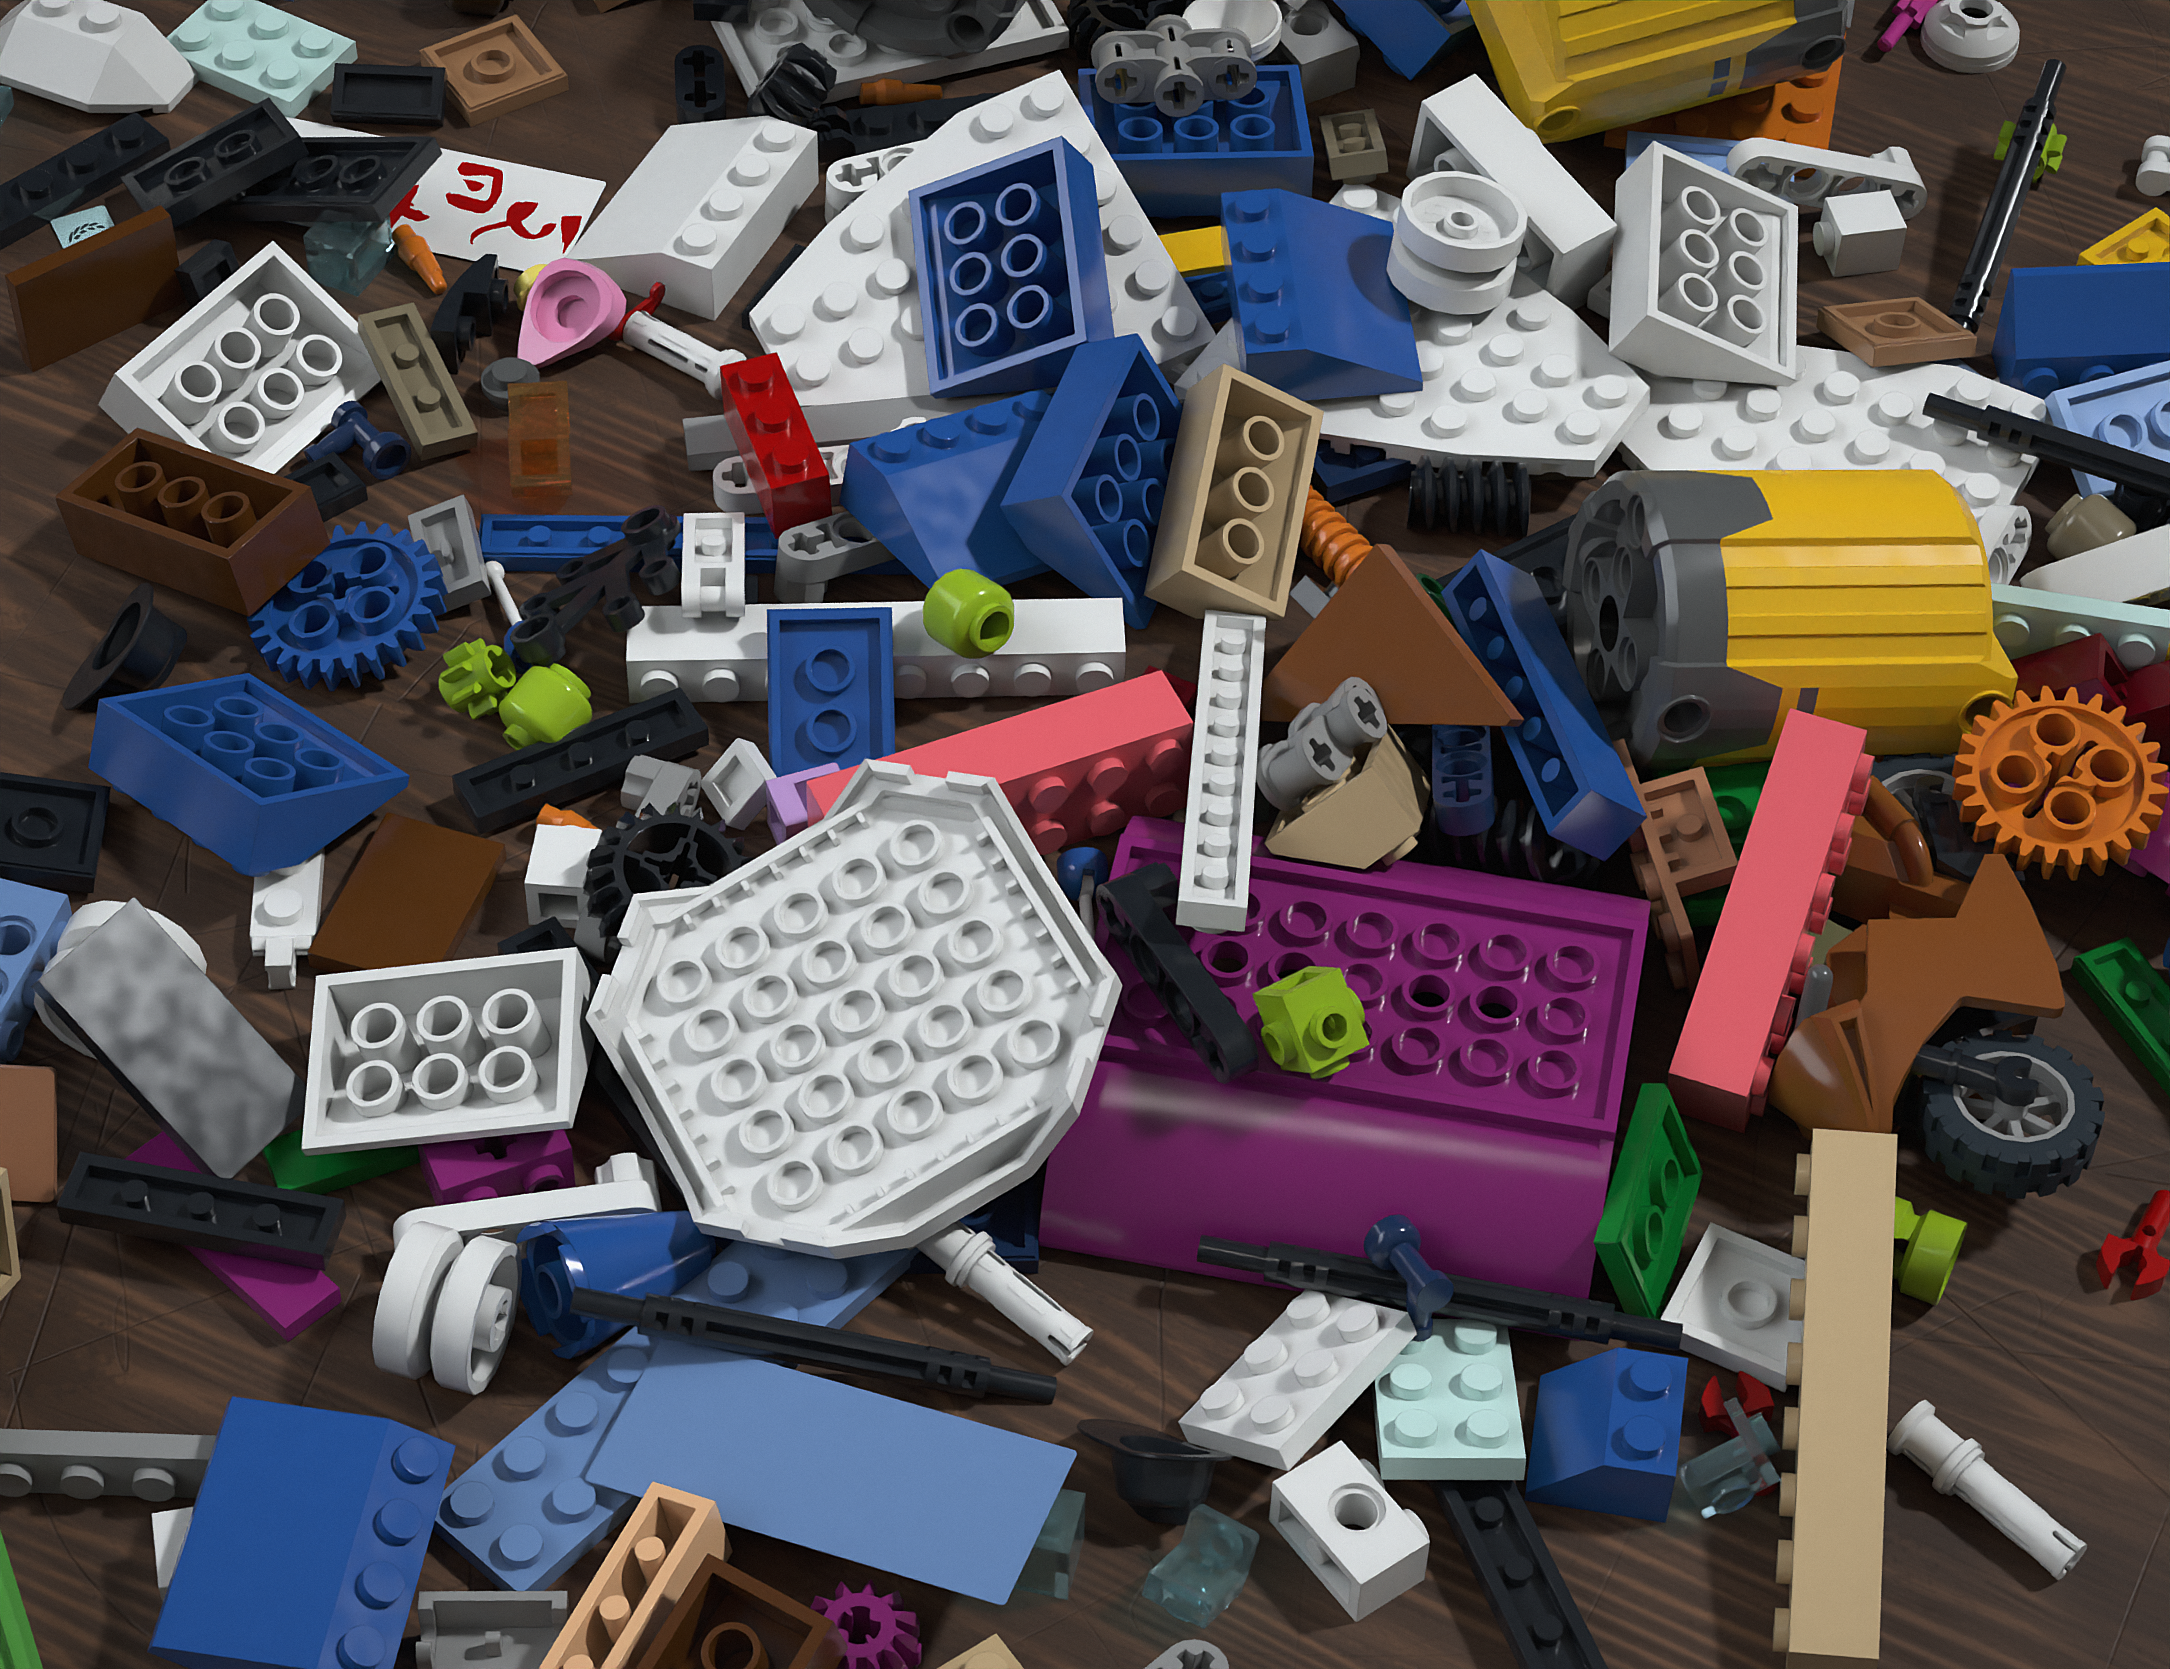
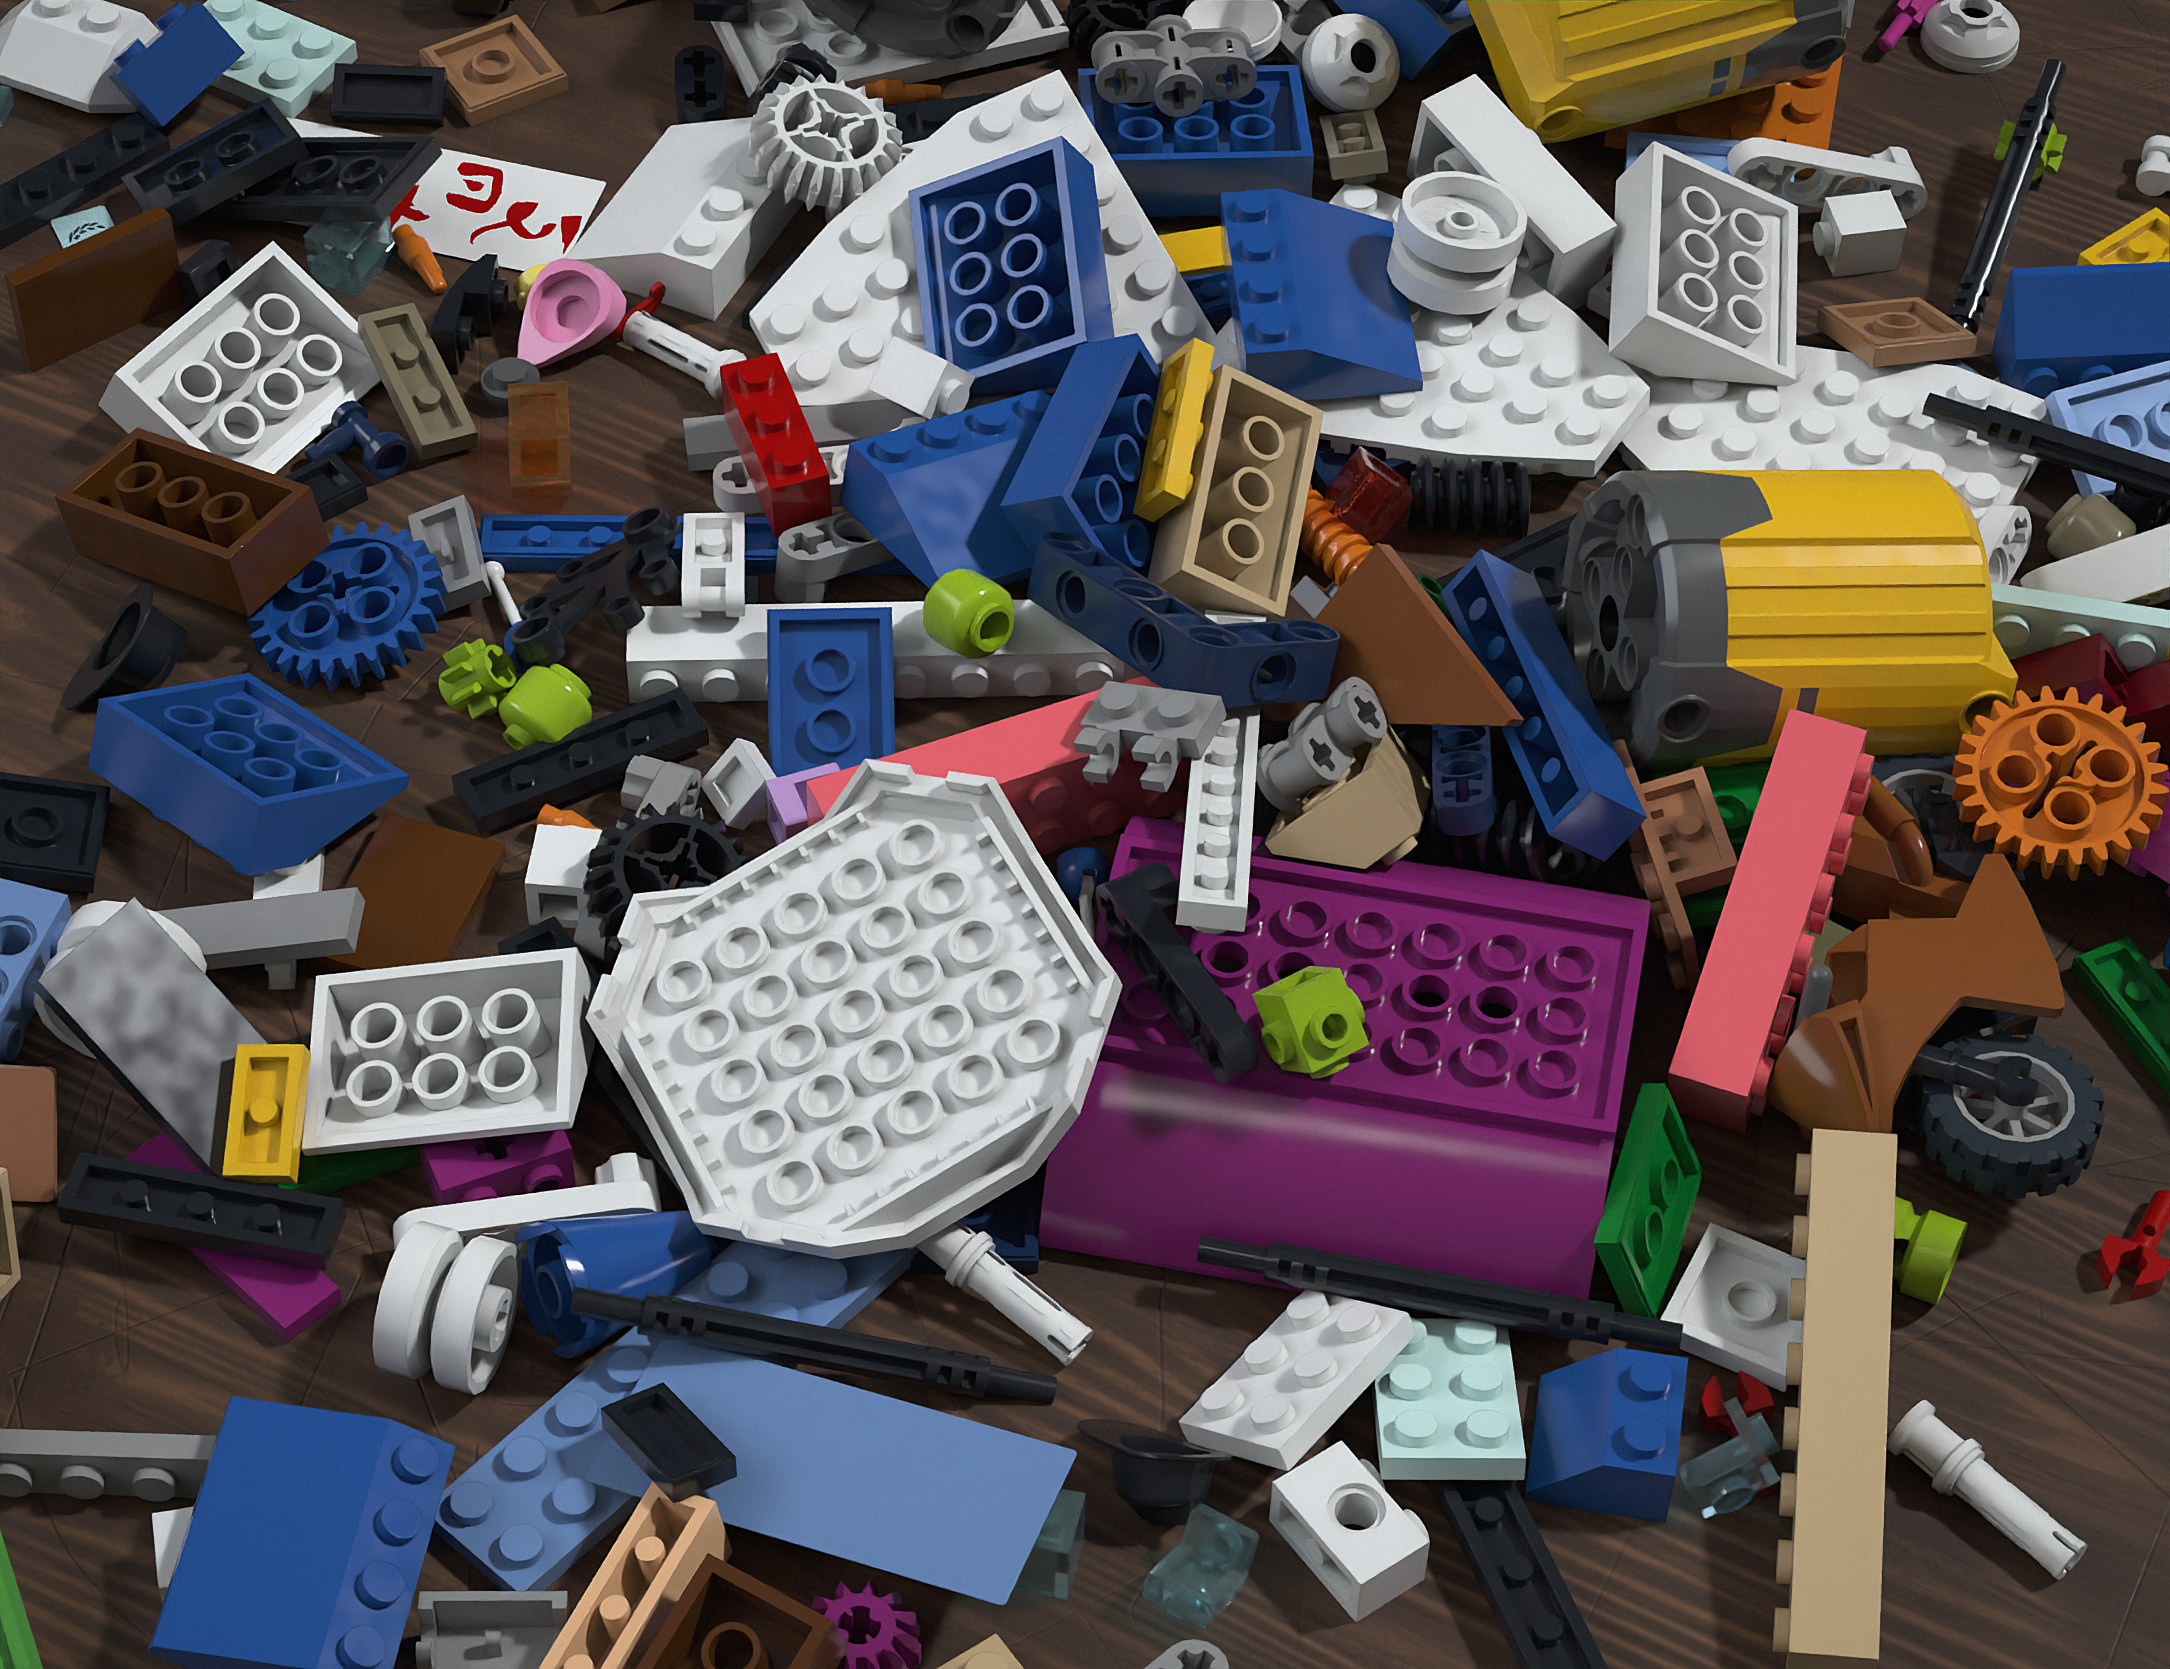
dark blue piece [1363,1214,1454,1341] -> none
none -> blue brick [109,1,245,128]
none -> light grey tile [155,887,365,970]
none -> yellow plate [222,1044,311,1184]
none -> black tile [601,1382,737,1503]
none -> white gear [749,73,903,215]
none -> white brick [867,335,975,420]
none -> dark blue beam [1027,532,1340,707]
none -> light grey plate [1073,681,1227,792]
none -> yellow plate [1133,337,1215,523]
none -> white piece [1302,13,1400,113]
none -> clear red brick [1324,446,1414,545]

